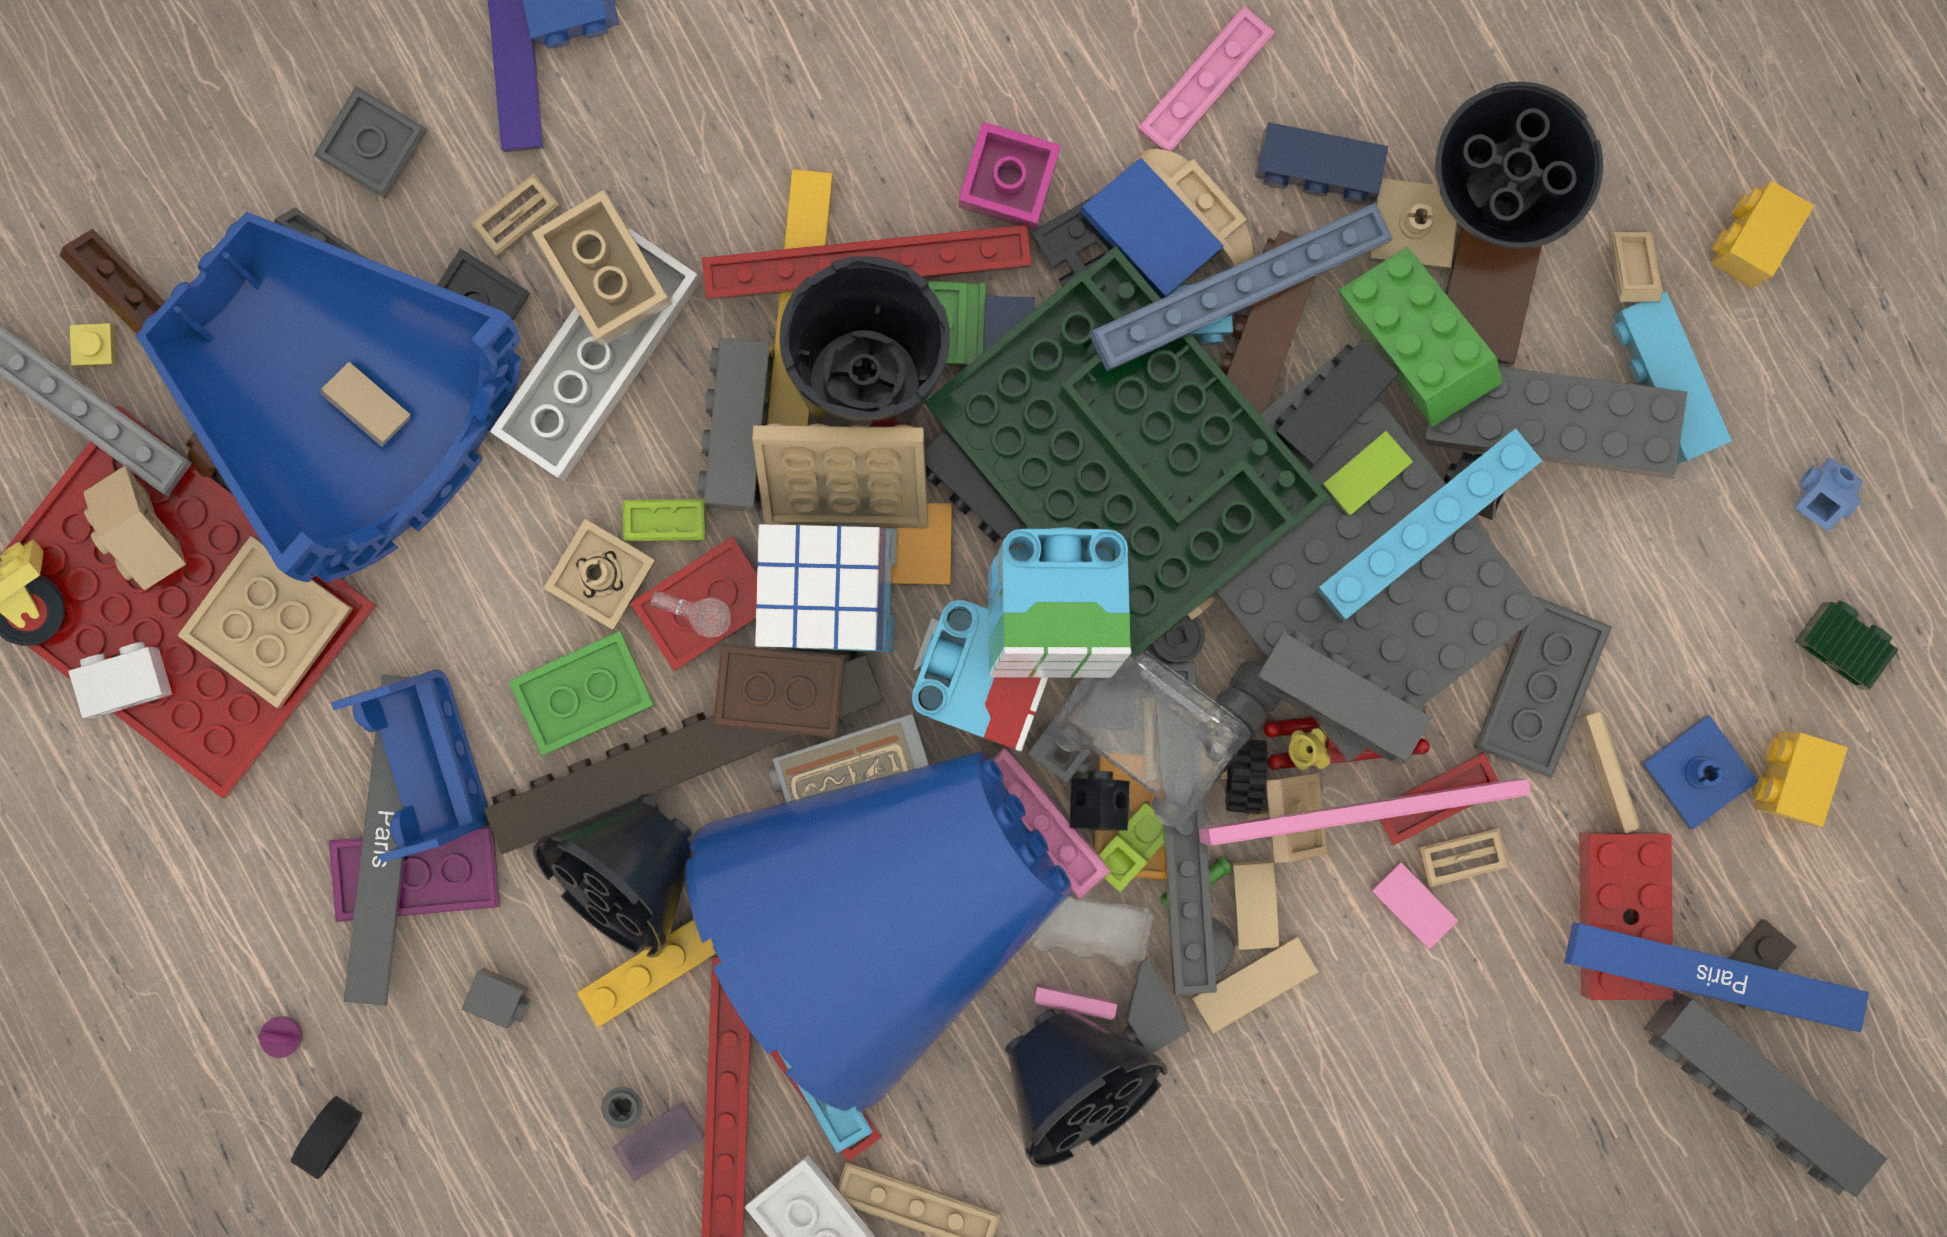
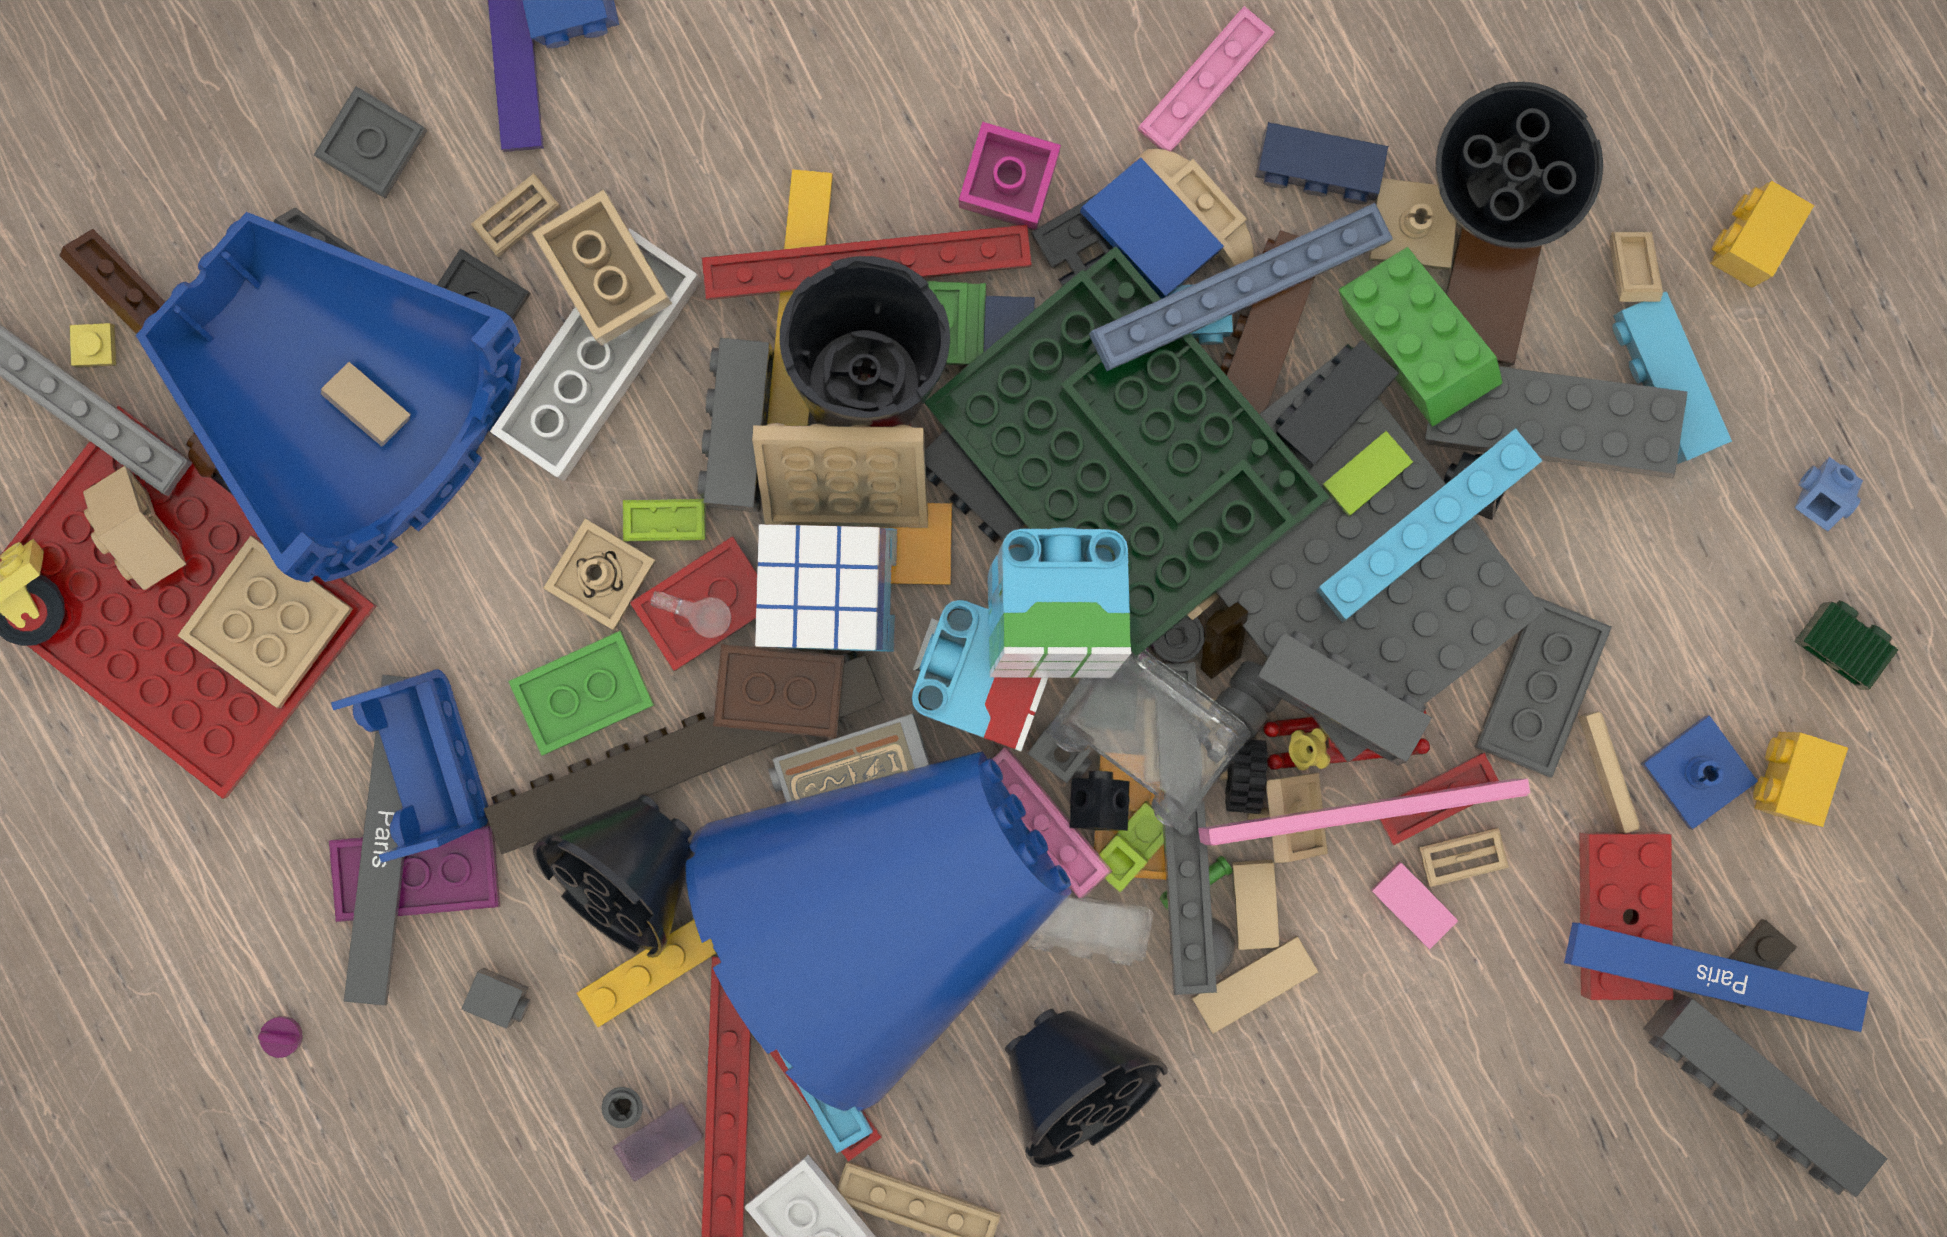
white brick [68,642,173,718] -> none
black tyre [291,1096,363,1179] -> none
bright pink tile [1033,983,1118,1020] -> none
dark grey slope [1124,956,1191,1053] -> none
none -> dark brown plate [1200,602,1248,679]

